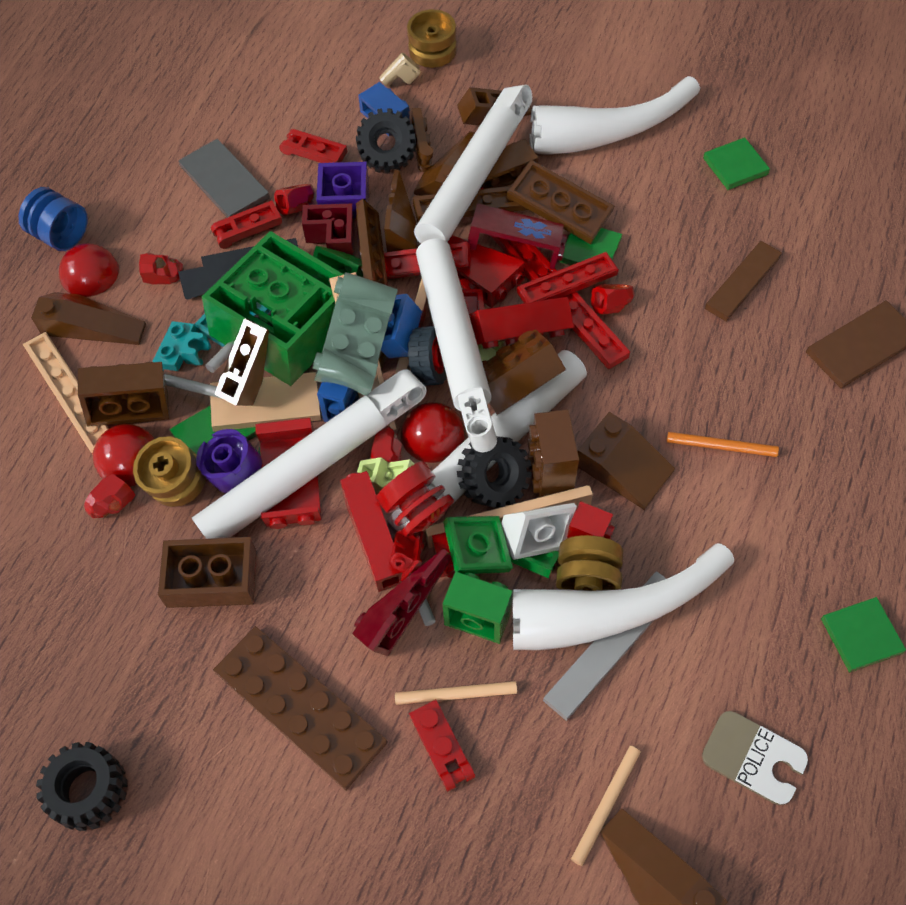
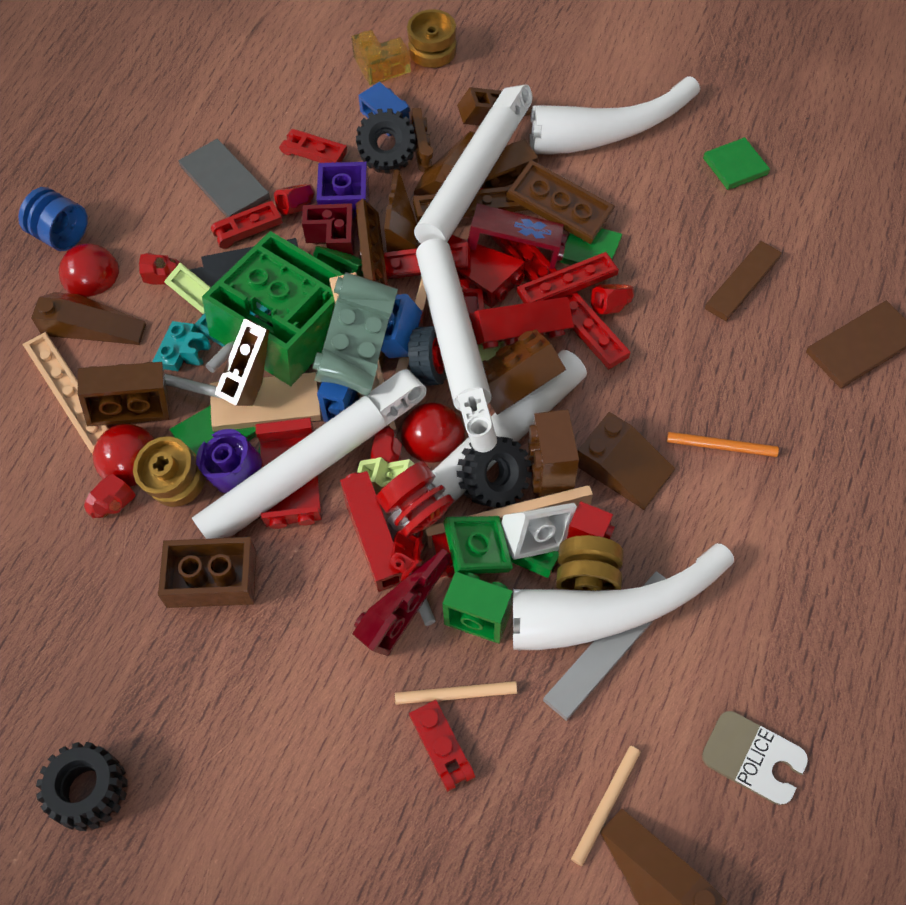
reddish brown plate [213,626,388,791] -> none
tan piece [379,52,421,87] -> none
green tile [821,597,906,673] -> none
none -> yellowish green tile [164,263,211,314]
none -> clear yellow brick [351,30,411,85]

